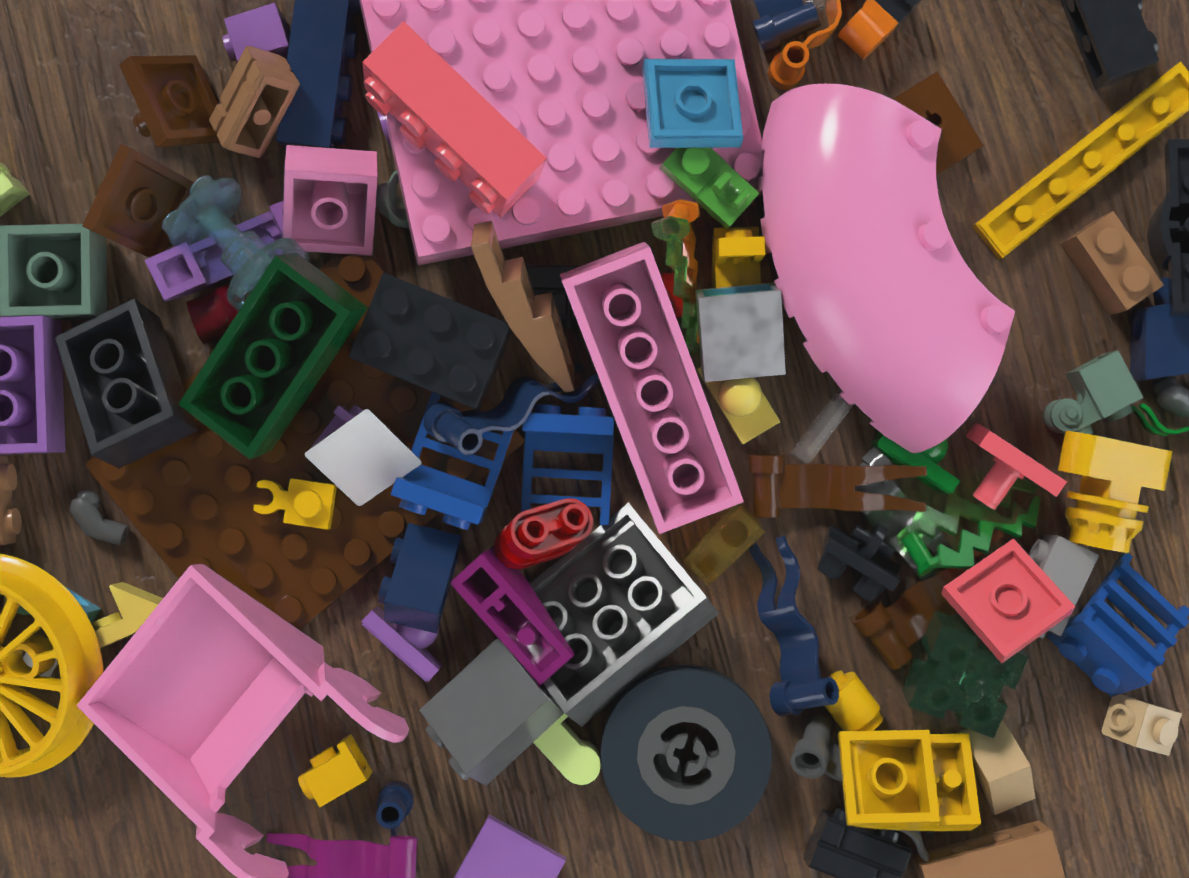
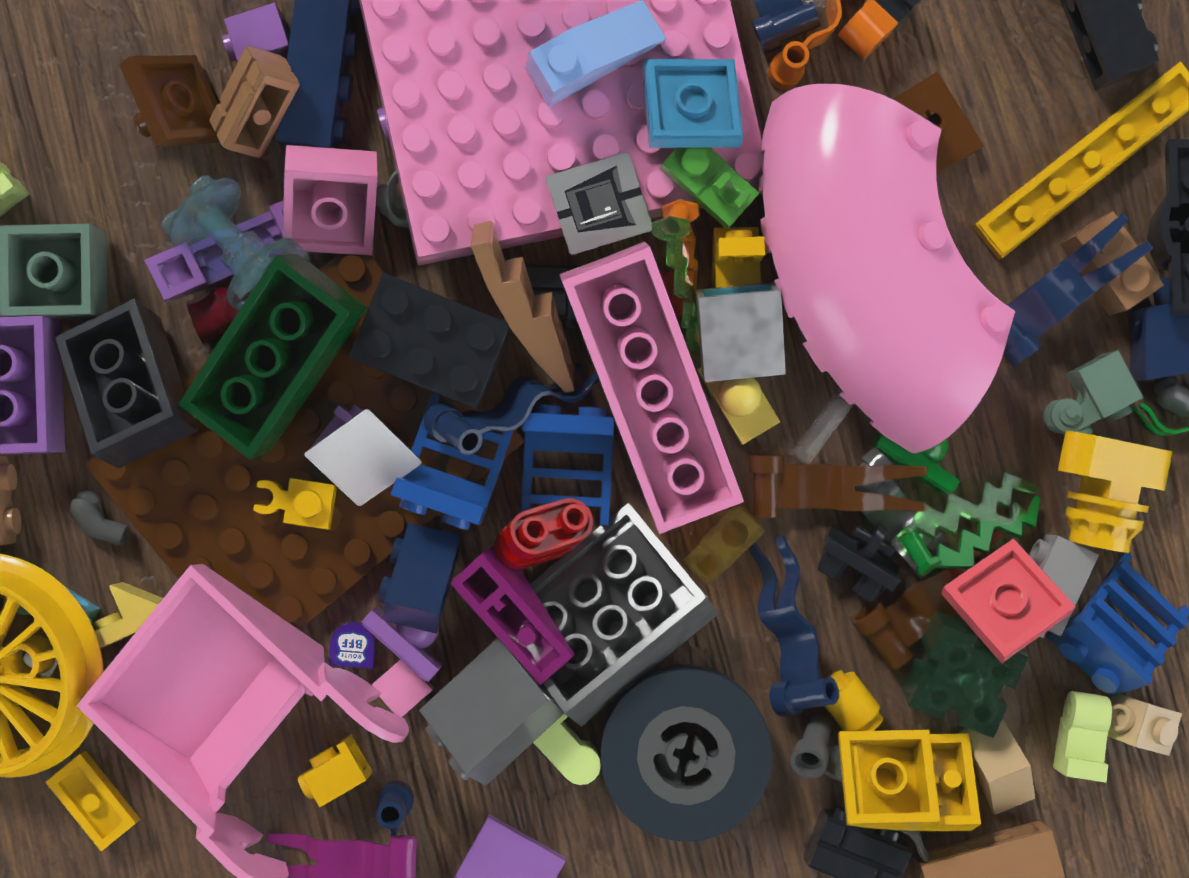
reddish brown tile [82,144,197,258] -> none
coral brick [362,21,547,218] -> none
coral tile [966,422,1067,510] -> none
none -> yellow plate [45,751,141,851]
none -> tile [329,621,377,669]
none -> bright pink tile [372,659,434,717]
none -> light blue slope [525,0,666,107]
none -> sticker [546,152,653,255]
none -> dark blue flag [1003,213,1153,368]
none -> yellowish green leg [1053,691,1112,783]

